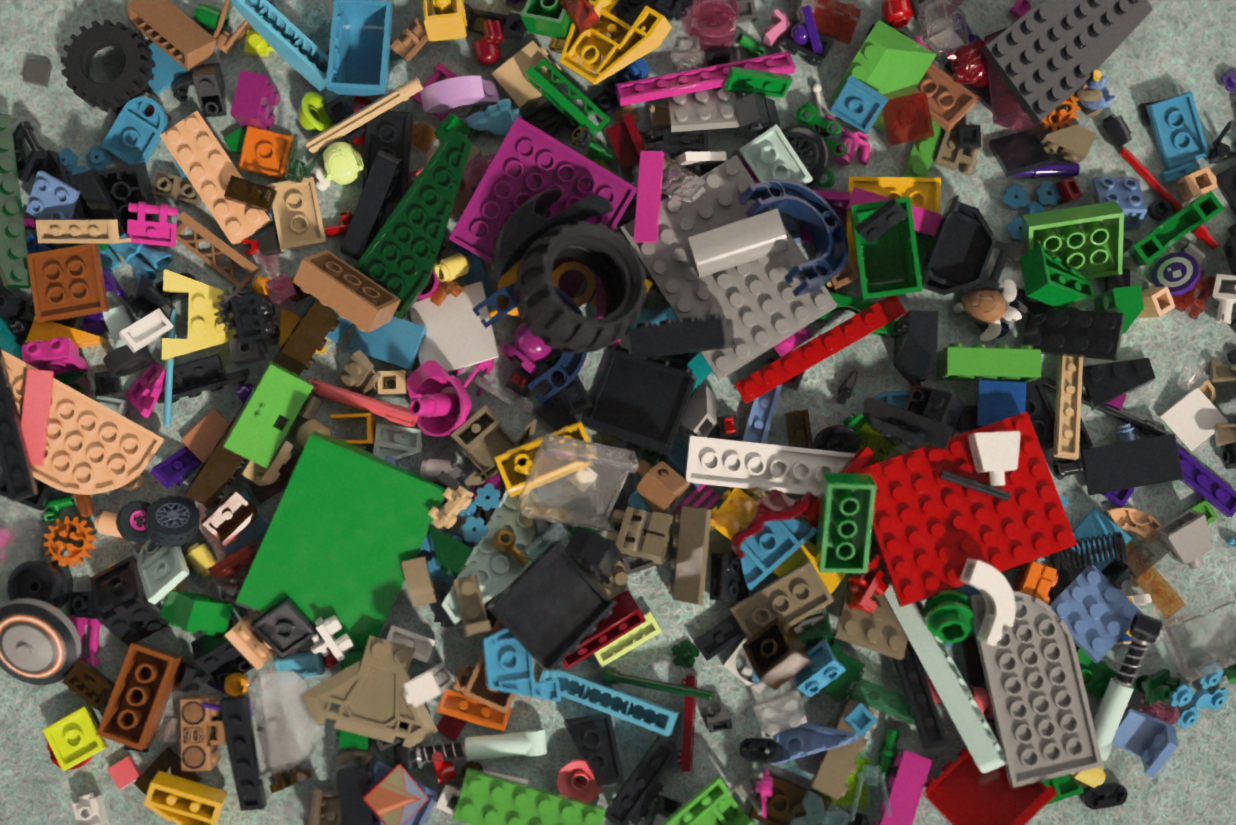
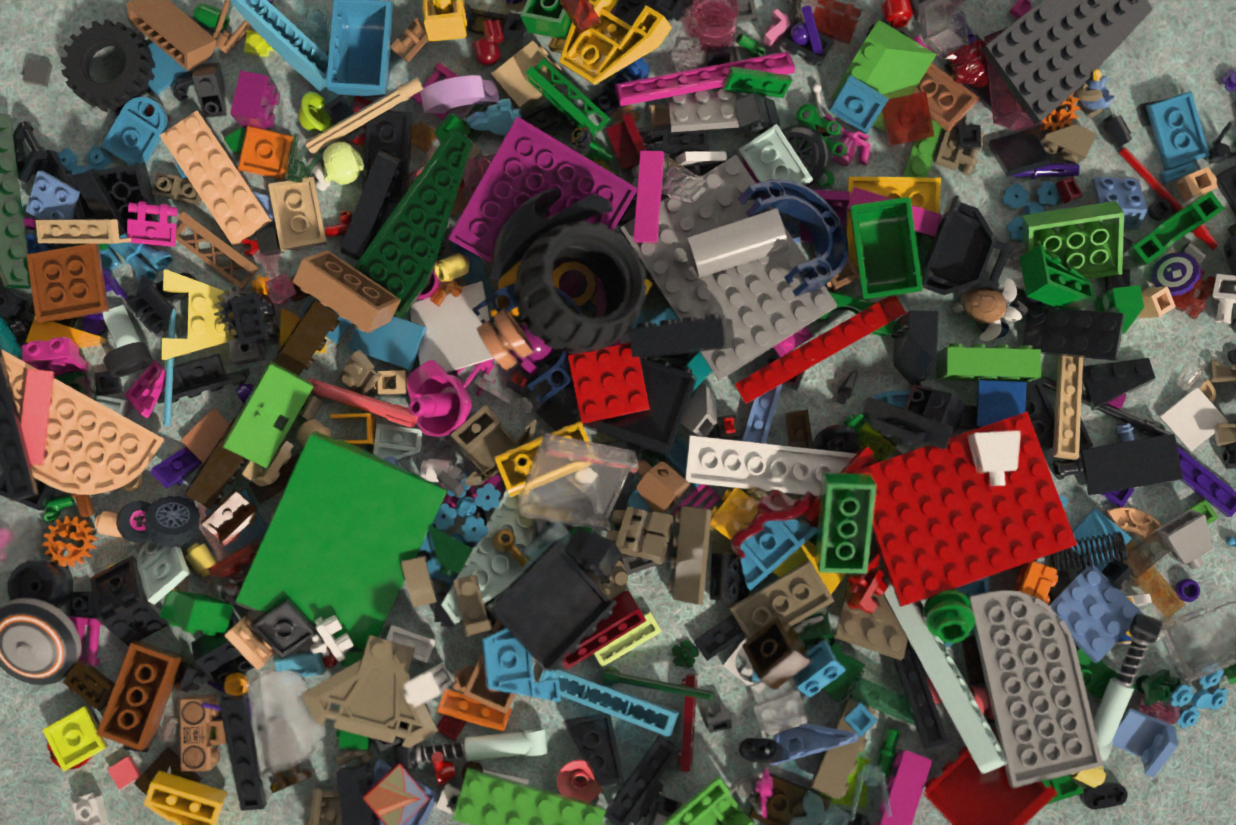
white tile [119,308,174,353] -> none
dark brown plate [224,175,277,212] -> none
tan plate [428,485,474,530] -> none
black plate [855,197,908,244] -> none
black bar [939,470,1011,501] -> none
white arch [959,558,1015,646] -> none
none -> nougat wheel [477,309,534,370]
none -> red plate [567,342,650,424]
none -> dark purple plate [1175,579,1200,602]

